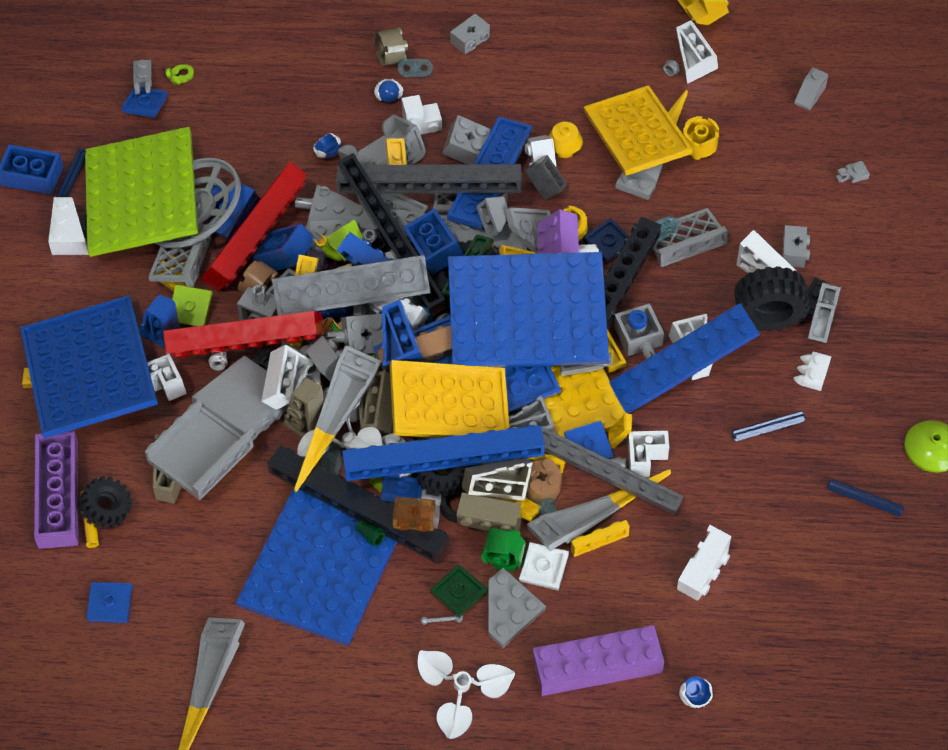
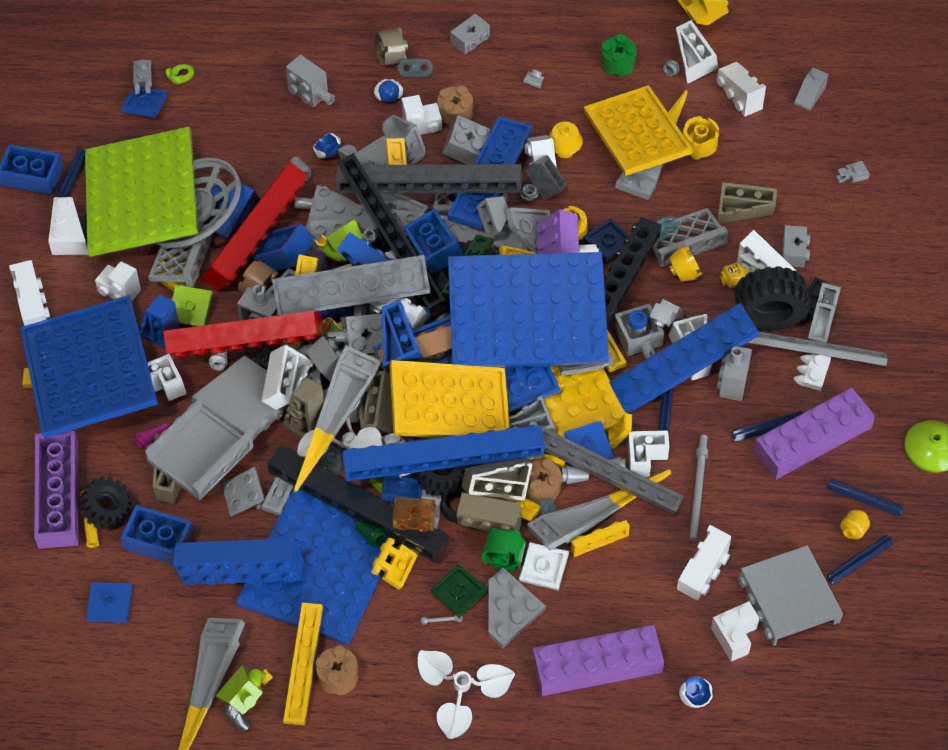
none -> white wedge [9,260,50,326]
none -> white brick [95,262,141,301]
none -> blue brick [120,505,194,565]
none -> dark pink cone [135,423,169,450]
none -> blue brick [173,538,304,586]
none -> lime torso [215,666,273,732]
none -> light grey hinge [222,467,265,518]
none -> light grey hinge [262,477,294,516]
none -> yellow plate [283,603,323,726]
none -> light grey brick [286,55,335,108]
none -> light grey cone [290,157,311,182]
none -> medium nougat brick [316,645,359,695]
none -> yellow plate [371,538,418,590]
none -> medium nougat brick [438,86,473,127]
none -> light grey plate [520,184,538,201]
none -> light grey plate [523,69,544,89]
none -> light grey cone [560,465,589,485]
none -> green brick [601,34,637,77]
none -> light grey slope [650,299,685,328]
none -> dark blue axle [658,388,673,433]
none -> yellow cone [669,245,703,282]
none -> light grey bar [689,435,708,541]
none -> white brick [711,602,759,662]
none -> white wedge [717,62,766,117]
none -> dark tan wedge [717,182,777,224]
none -> light grey brick [717,346,752,401]
none -> yellow head [720,262,749,289]
none -> light grey panel [738,545,843,646]
none -> light grey tile [748,331,887,366]
none -> medium lavender brick [754,388,875,479]
none -> dark blue axle [827,535,893,584]
none -> yellow head [840,510,870,540]

